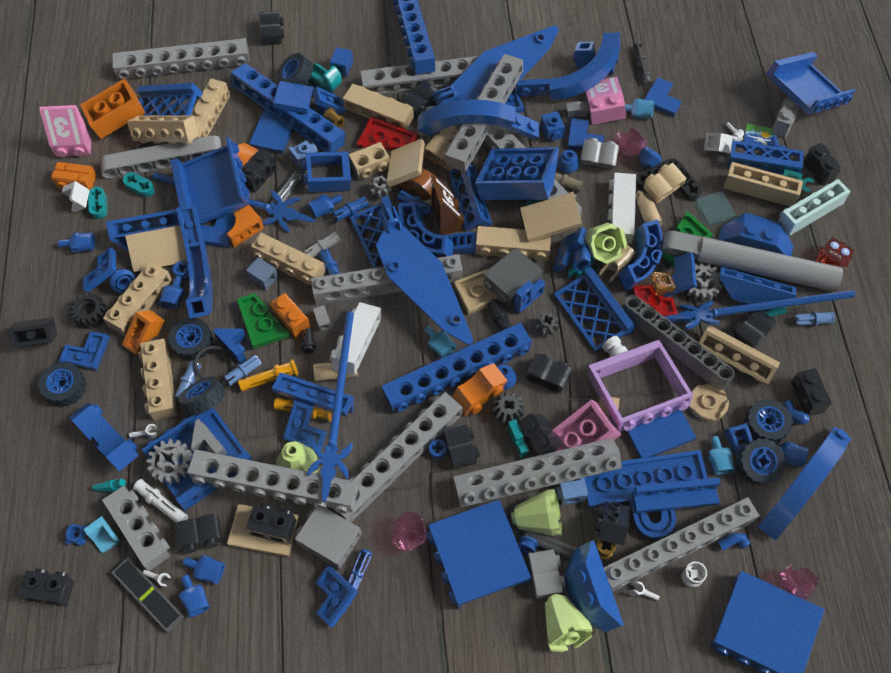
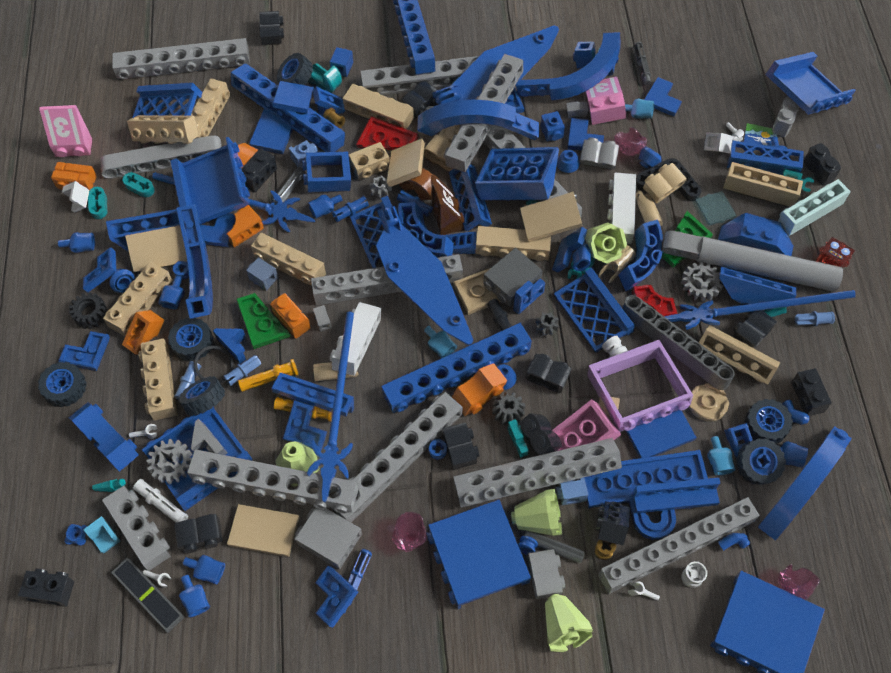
black brick [8,317,58,347] -> none
orange brick [80,79,146,139] -> none
black brick [245,504,297,545] -> none
black pin [300,328,316,354] -> none
light grey pin [303,232,341,258] -> none
blue pin [318,249,341,275] -> none
dark tan pin [555,173,583,192] -> none
blue wedge [563,541,624,632] -> none
clear orange tile [651,272,676,295] -> none
blue tile [659,252,697,297] -> none

